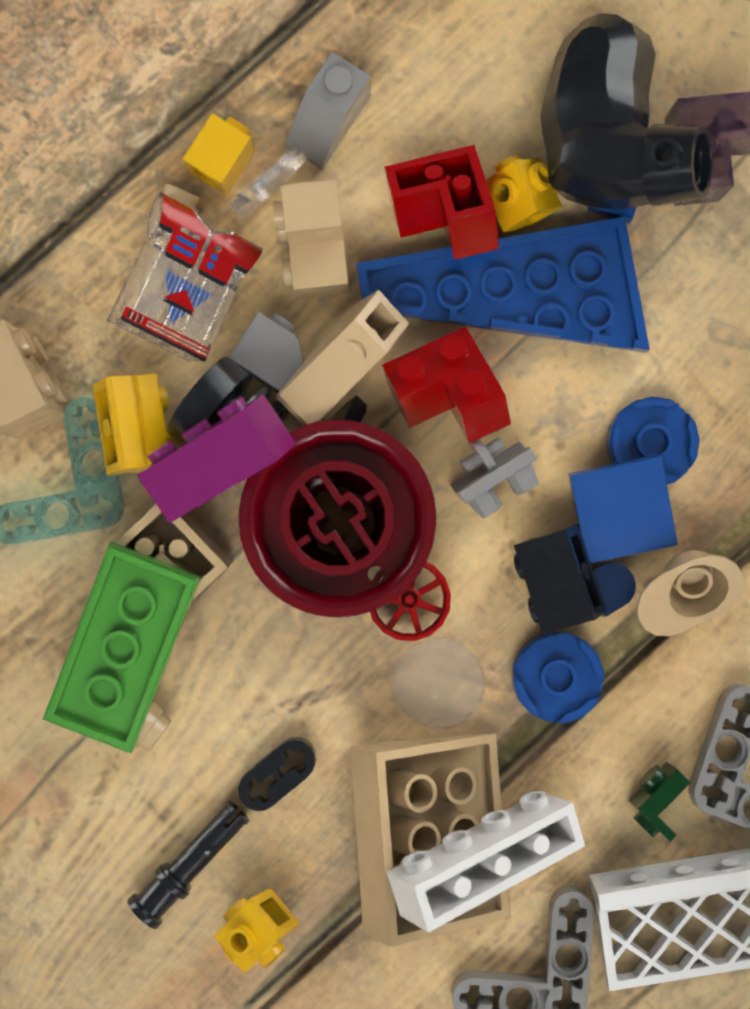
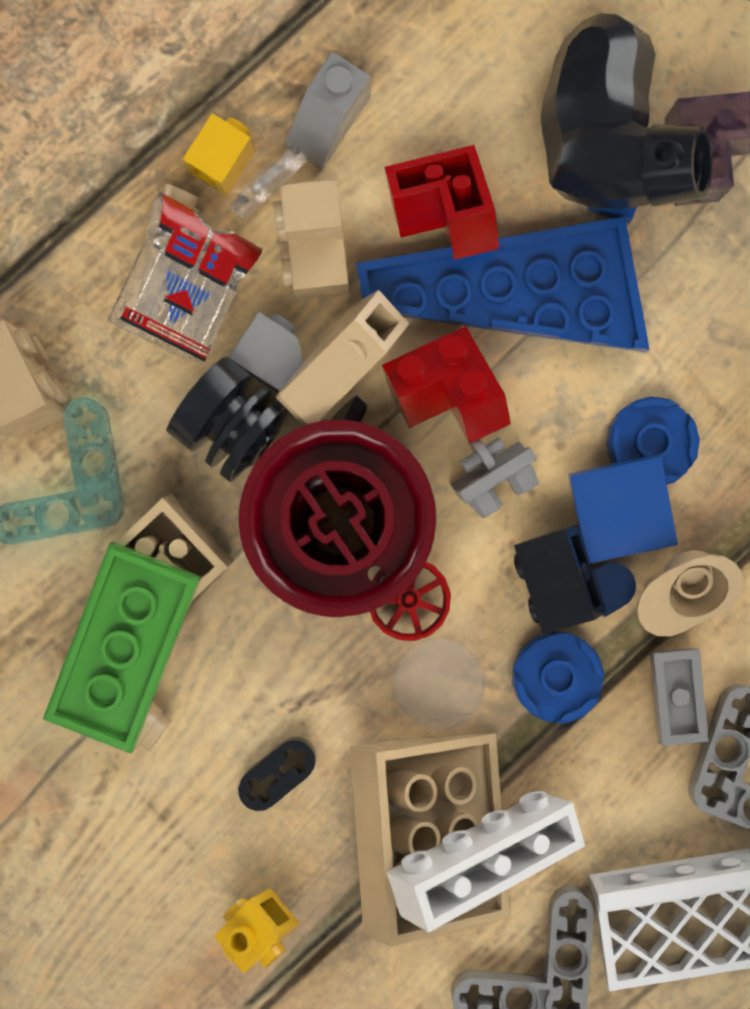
yellow brick [92,373,175,476] -> none
black pin [127,800,250,929] -> none
magenta brick [136,394,296,523] -> none
yellow brick [486,155,563,232] -> none
dark green bracket [629,762,691,842] -> none
none -> light grey plate [650,648,709,746]

